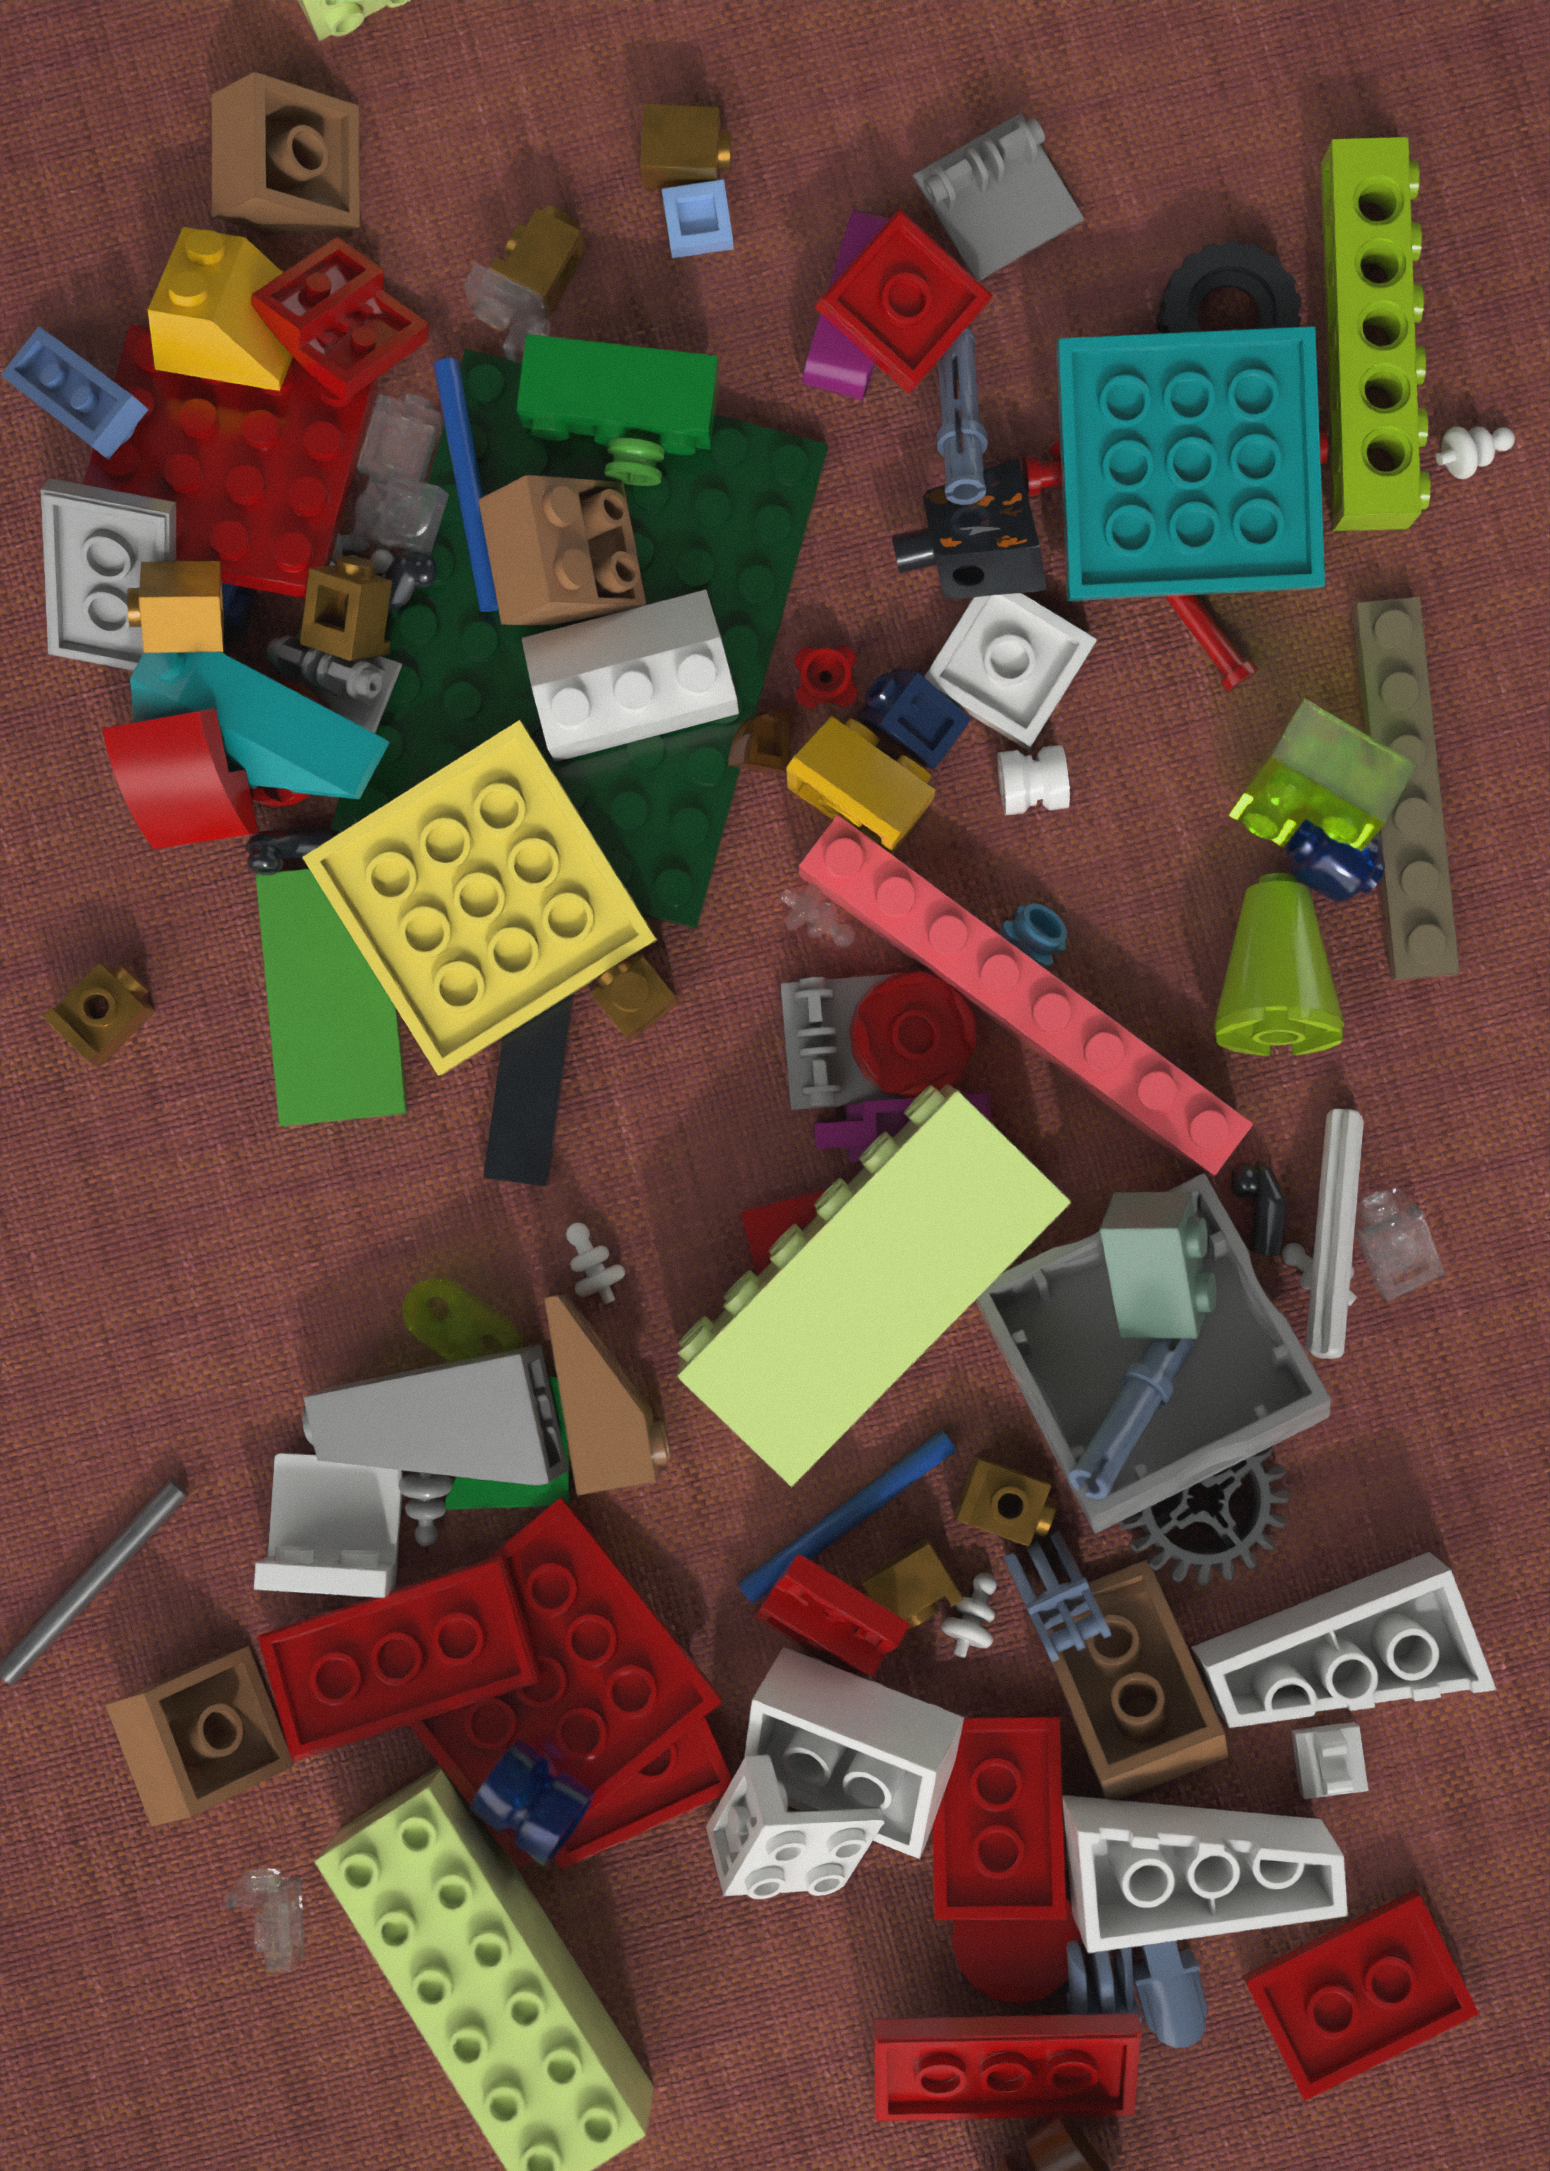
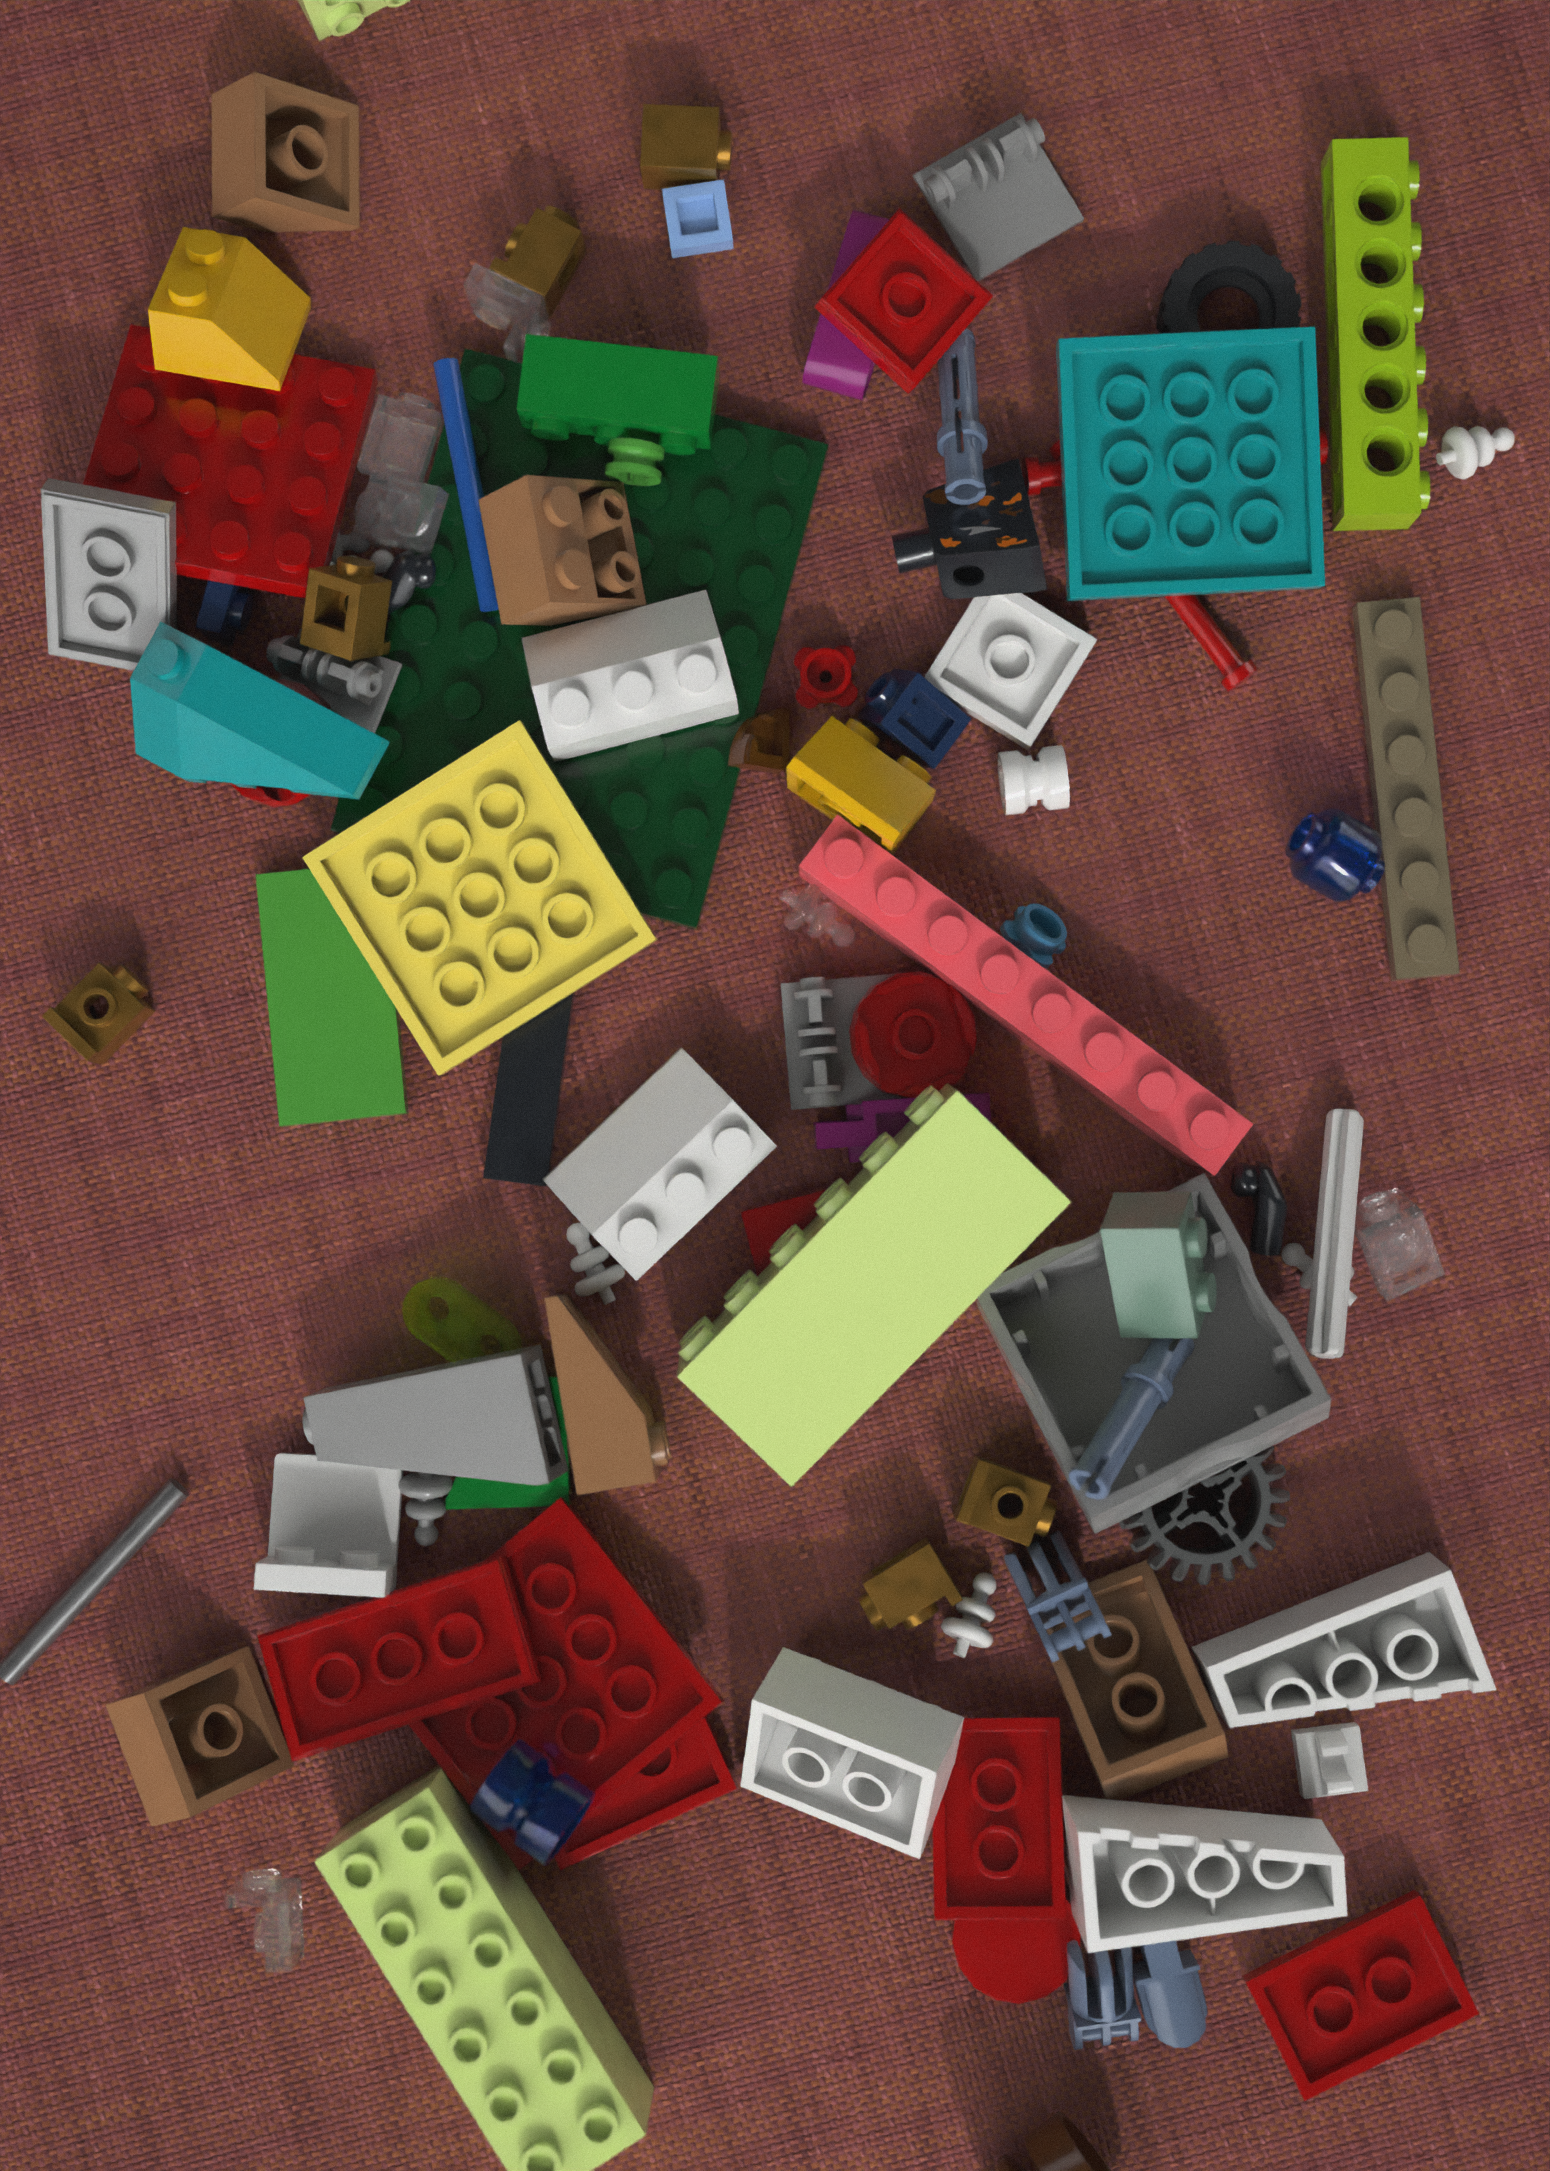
medium blue plate [0,326,149,460] -> none
red slope [102,708,258,849] -> none
brick [127,561,224,653] -> none
black arm [245,827,338,875] -> none
red slope [251,237,430,402] -> none
pearl gold brick [590,954,679,1043] -> none
white bracket [706,1755,884,1899] -> none
blue bar [737,1429,957,1604] -> none
red slope [753,1553,911,1680] -> none
red tile [874,2013,1141,2121] -> none
lime cone [1214,873,1344,1056] -> none
clear neon green brick [1229,698,1417,852] -> none
none -> white slope [543,1047,777,1281]

